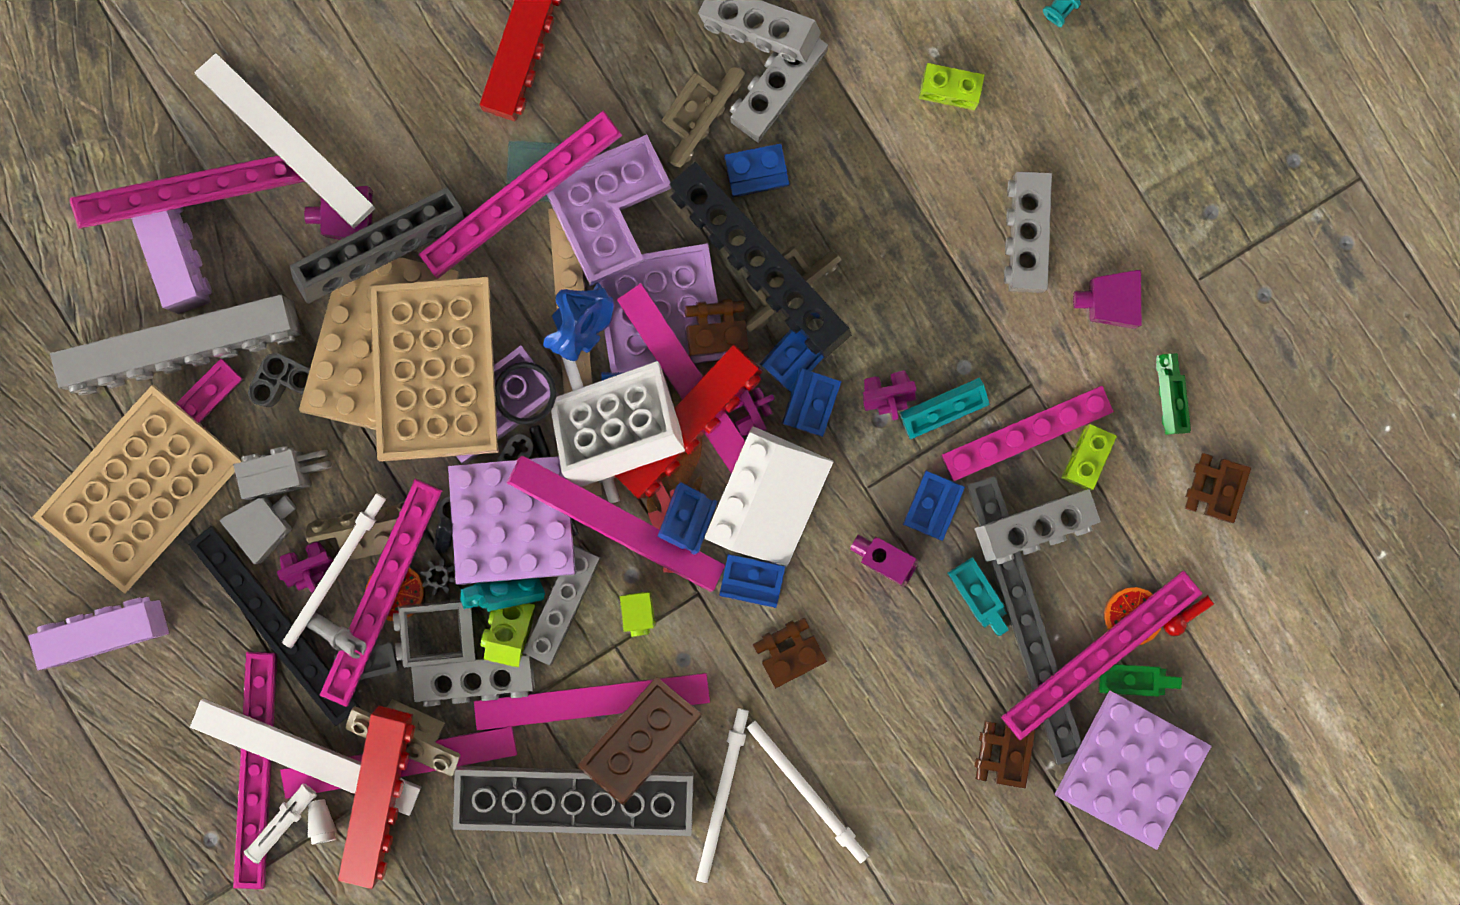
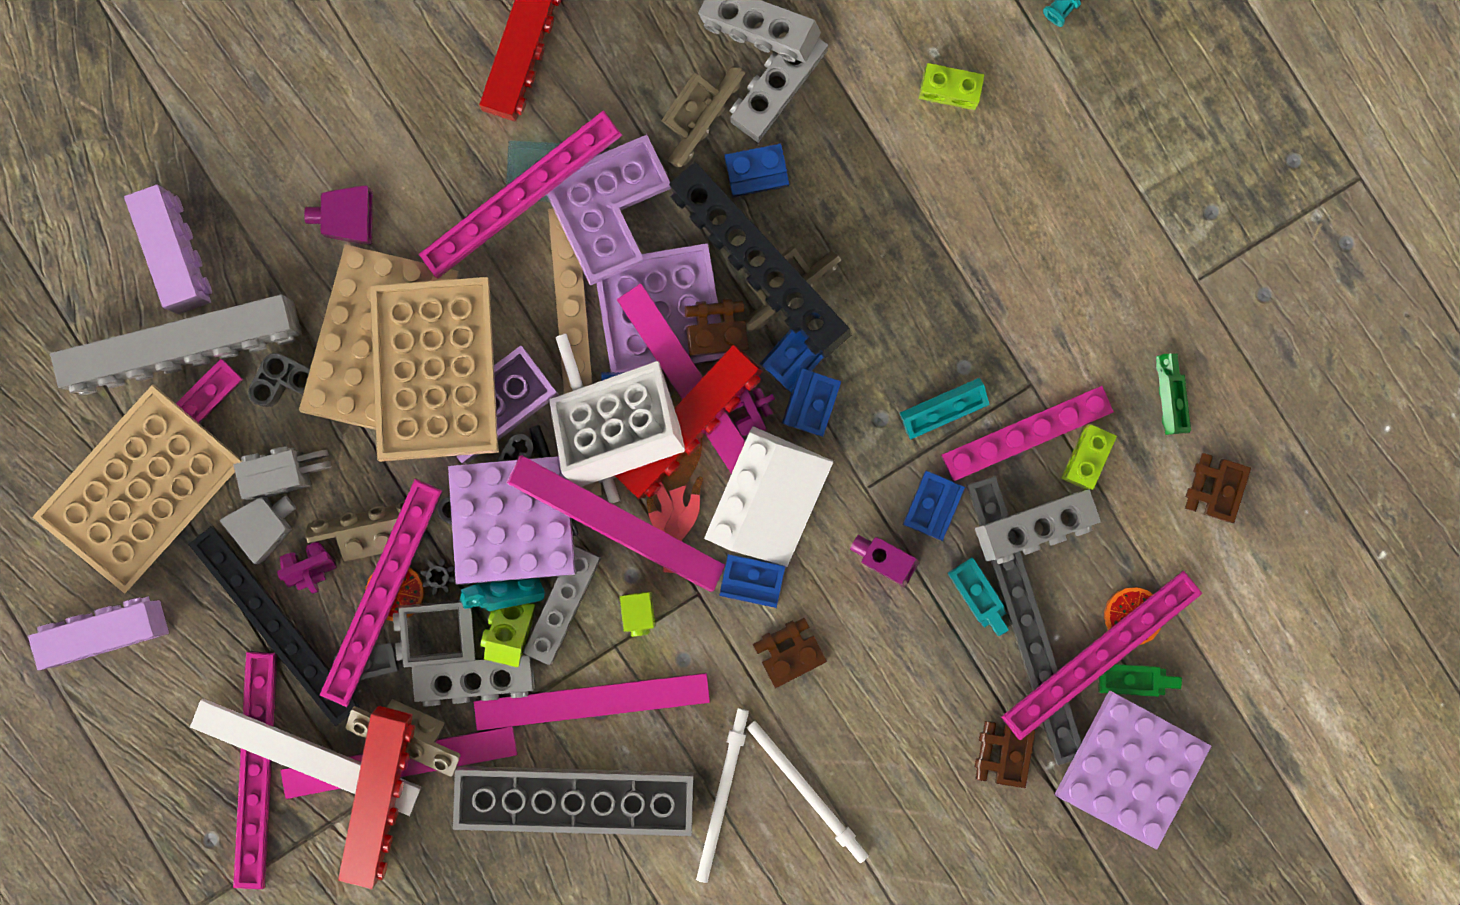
dark pink tile [70,156,305,229] -> none
white tile [194,53,375,228] -> none
white pin [244,784,317,864] -> none
white bar [282,493,386,648] -> none
dark grey brick [290,187,463,304] -> none
light grey pin [306,611,366,659] -> none
white cone [308,799,337,845] -> none
black piece [433,517,453,553] -> none
black tyre [495,362,556,424] -> none
blue piece [543,282,614,361] -> none
reddish brown plate [578,677,701,805] -> none
blue plate [657,482,718,555] -> none
magenta hips [863,370,916,421] -> none
light grey brick [1004,172,1052,293] -> none
magenta torso [1073,270,1142,329] -> none
red bar [1163,595,1214,636] -> none

